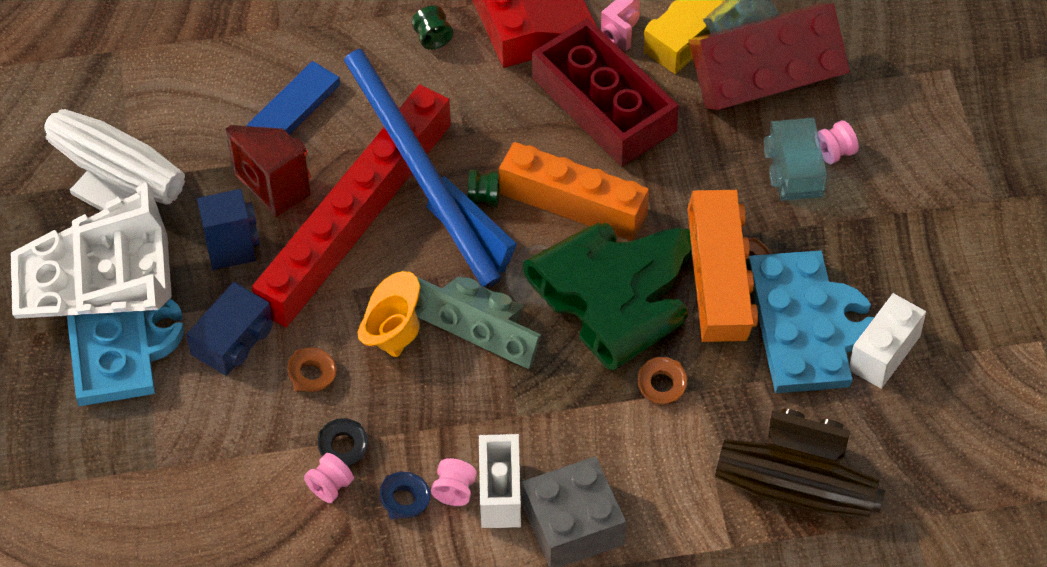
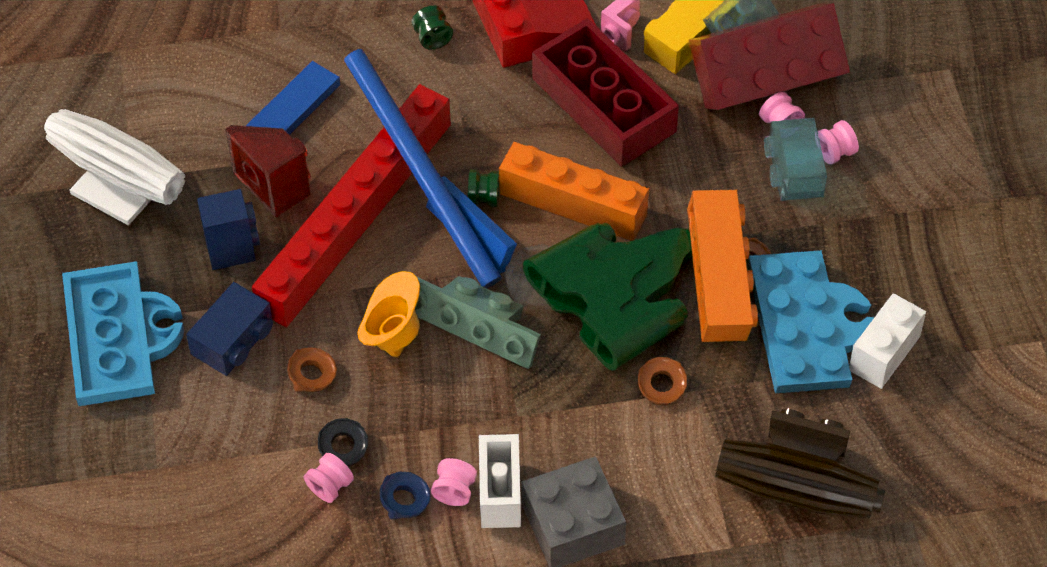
white wedge [11,182,172,319] -> none
none -> bright pink wheel [759,92,805,137]

